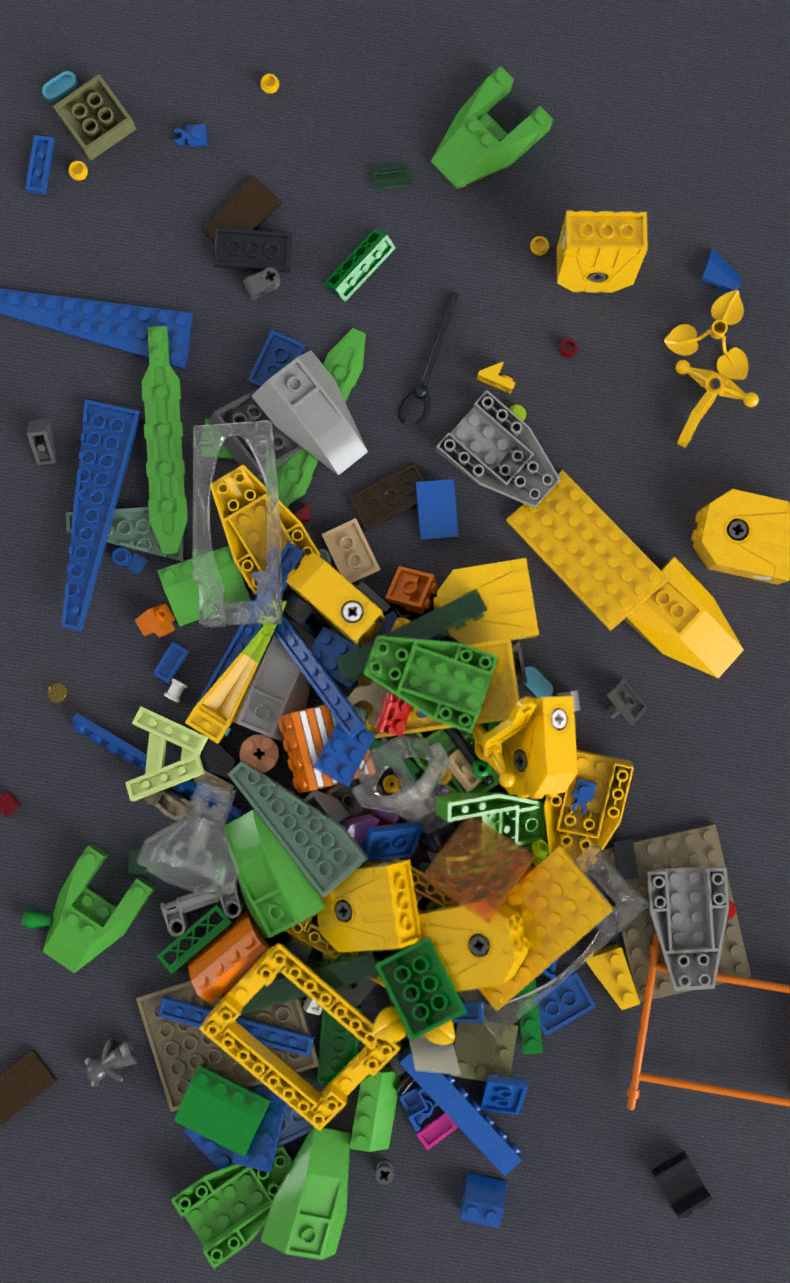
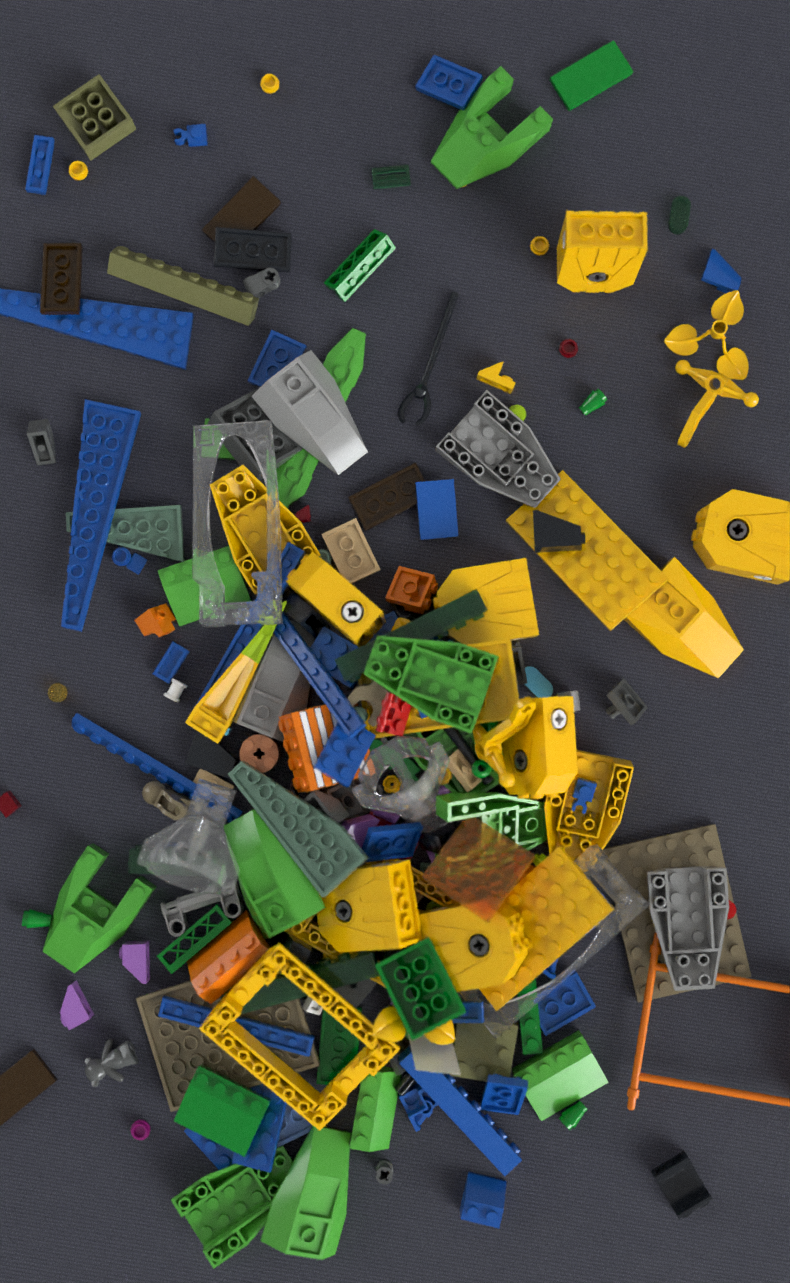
medium azure tile [42,71,78,103] -> none
yellowish green plate [125,706,208,802] -> none
bright green plate [142,326,188,555] -> none
dark grey plate [357,581,391,613] -> none
dark pink tile [416,1112,458,1151] -> none
lime plate [531,839,549,859] -> none
yellow wedge [581,943,640,1010] -> none
black tile [612,838,639,881] -> none
none -> dark brown tile [40,243,83,315]
none -> medium lavender slope [60,980,94,1030]
none -> olive brick [107,246,259,326]
none -> medium lavender slope [119,941,150,984]
none -> magenta plate [131,1119,151,1140]
none -> blue plate [415,55,483,111]
none -> bright green slope [512,1030,609,1121]
none -> black slope [533,510,585,553]
none -> green tile [549,40,633,111]
none -> green cone [559,1101,588,1131]
none -> green cone [579,389,608,416]
none -> clear green tile [668,196,691,235]

